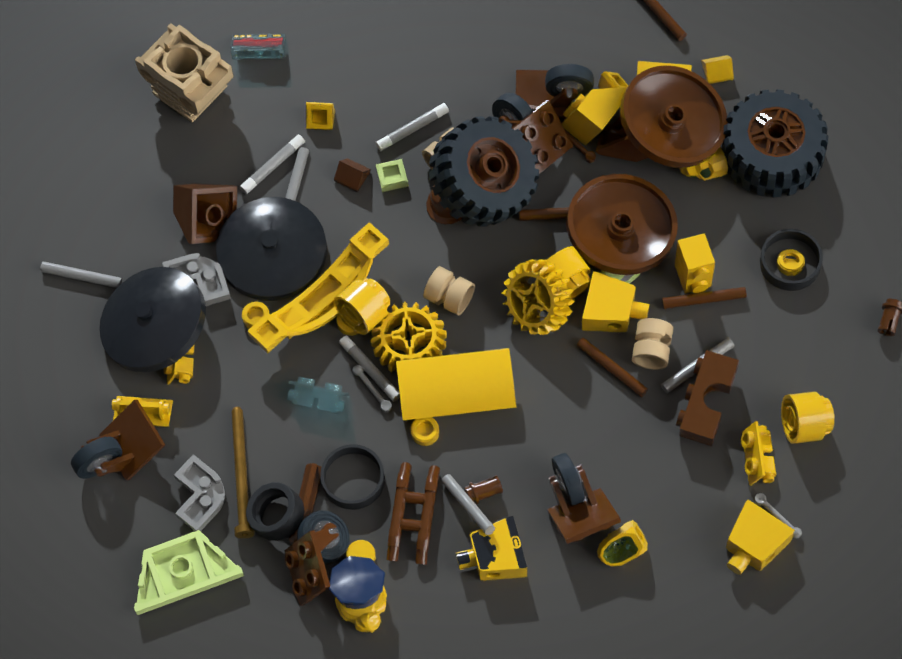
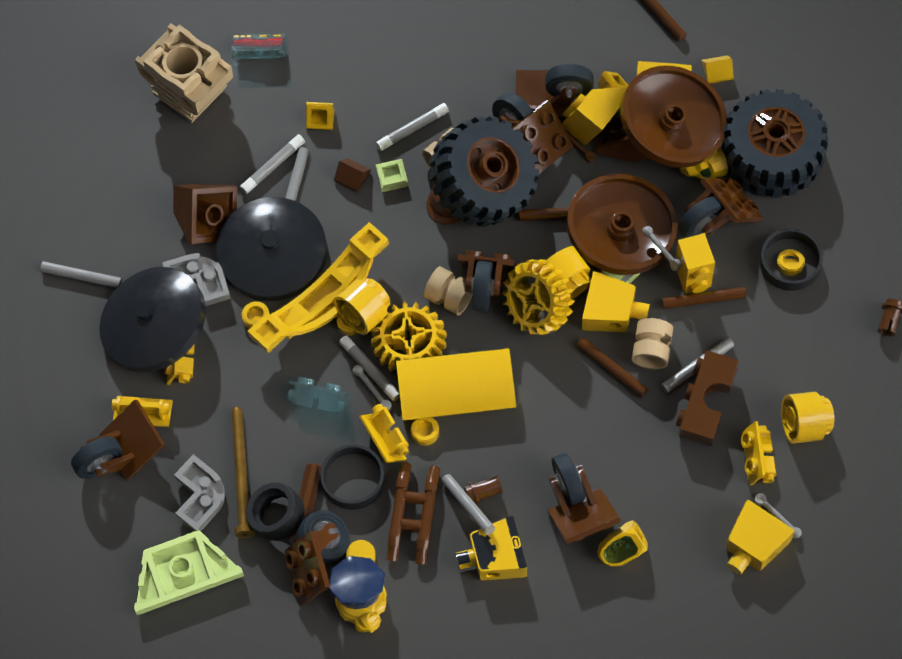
none -> yellow hinge [359,404,409,463]
none -> plate [458,250,517,312]
none -> light grey hinge [642,226,682,271]
none -> reddish brown plate [678,178,764,238]

